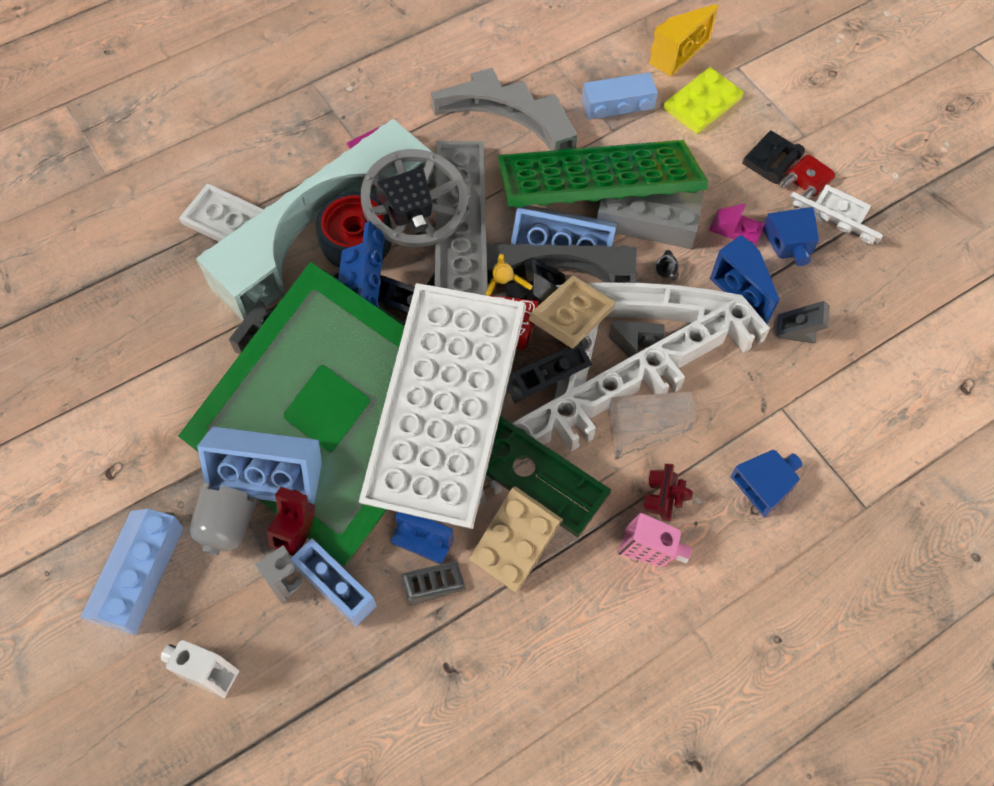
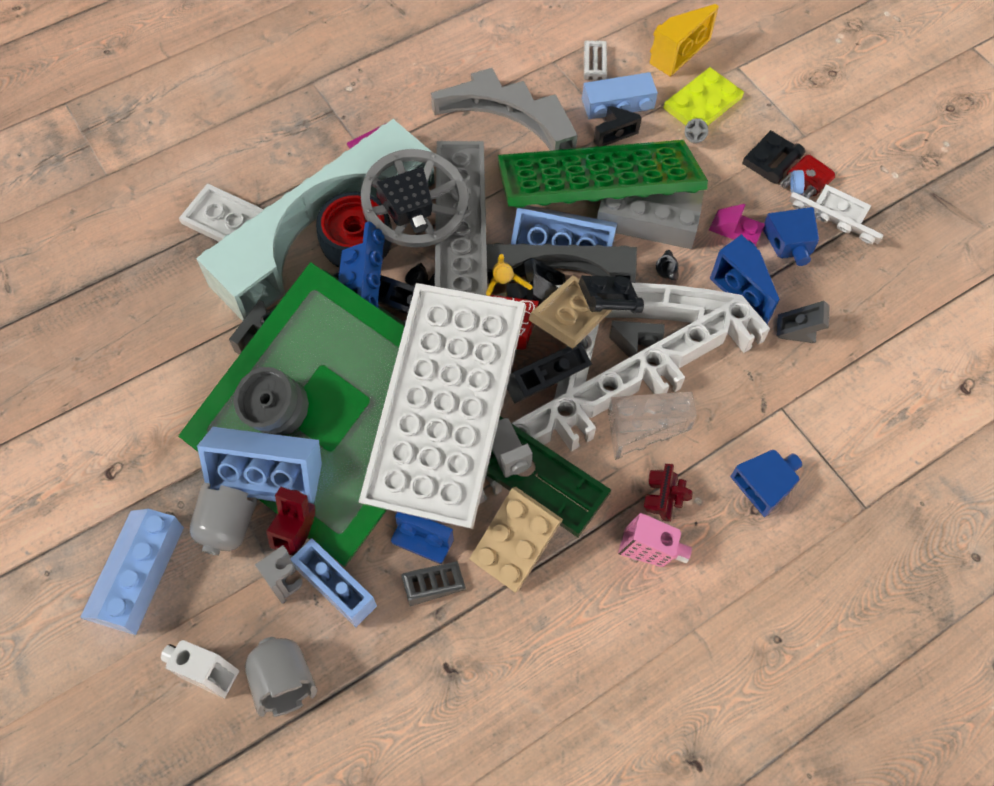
none -> dark grey wheel [233,367,309,436]
none -> light grey cylinder [245,637,318,717]
none -> black piece [405,263,428,287]
none -> light grey bracket [492,418,532,478]
none -> black plate [578,275,644,313]
none -> white tile [584,41,607,80]
none -> black slope [594,106,642,147]
none -> light grey wheel [685,118,708,143]
none -> light blue tile [790,170,804,195]

